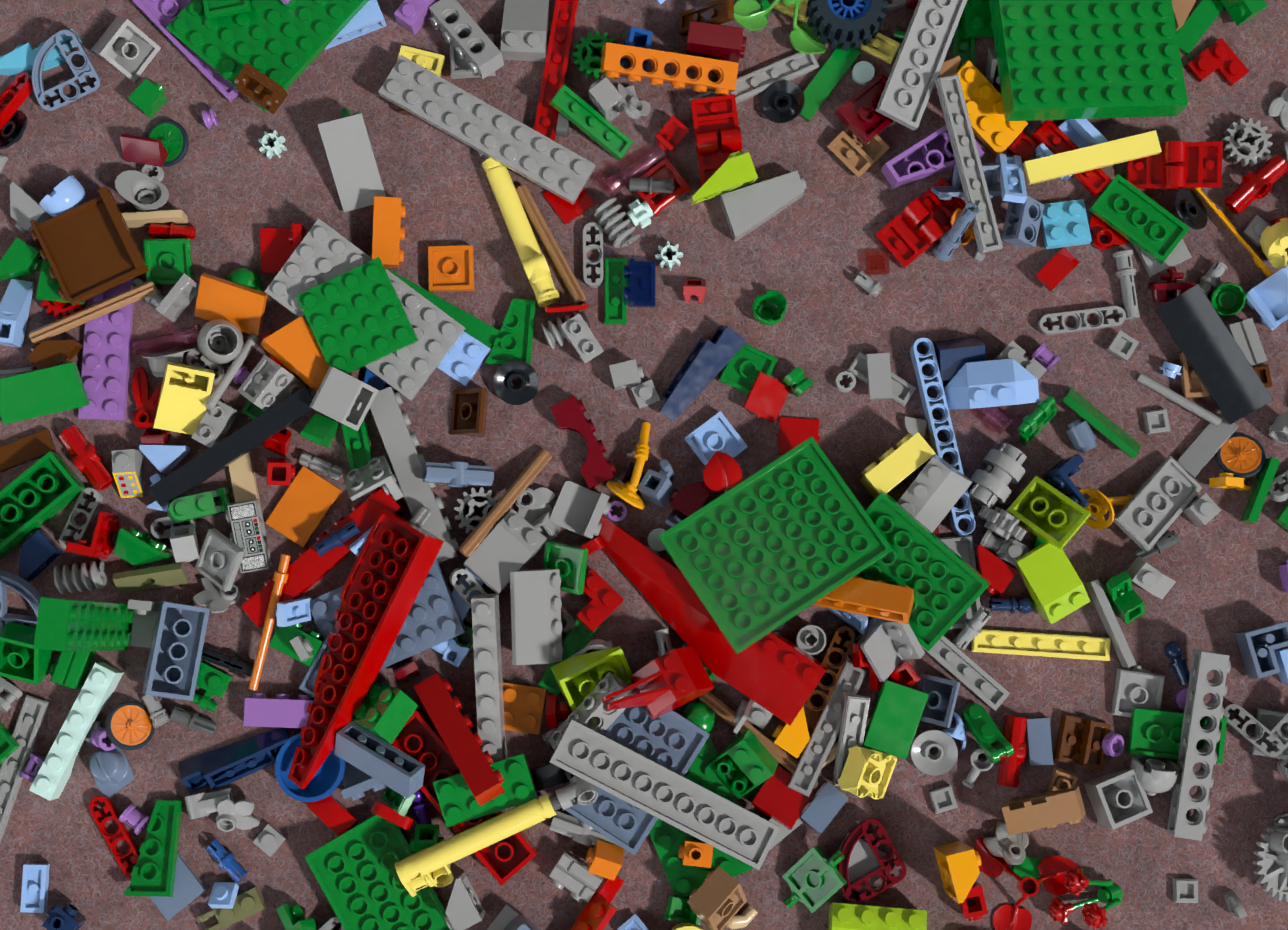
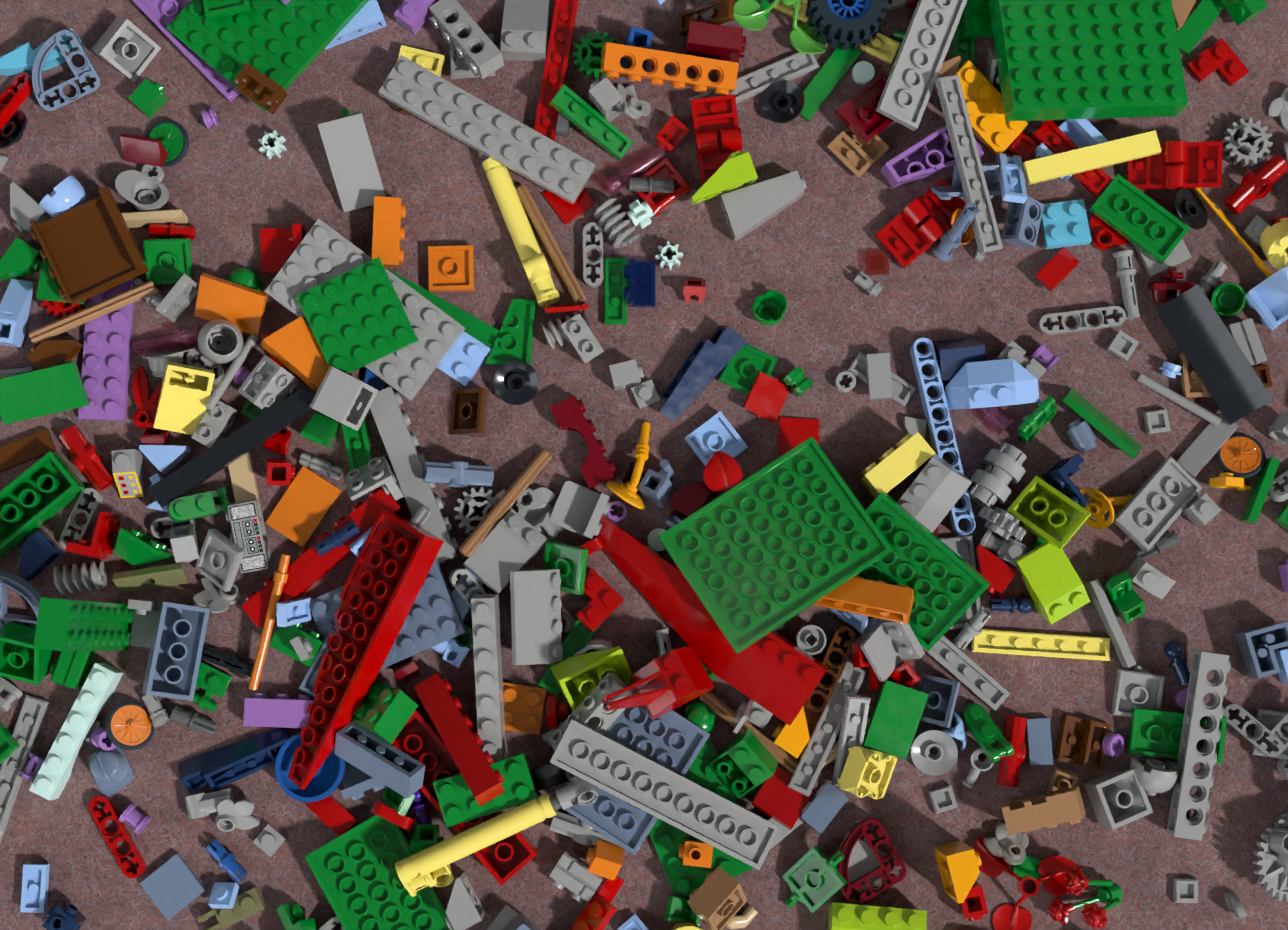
green wing [124,800,183,897] -> none

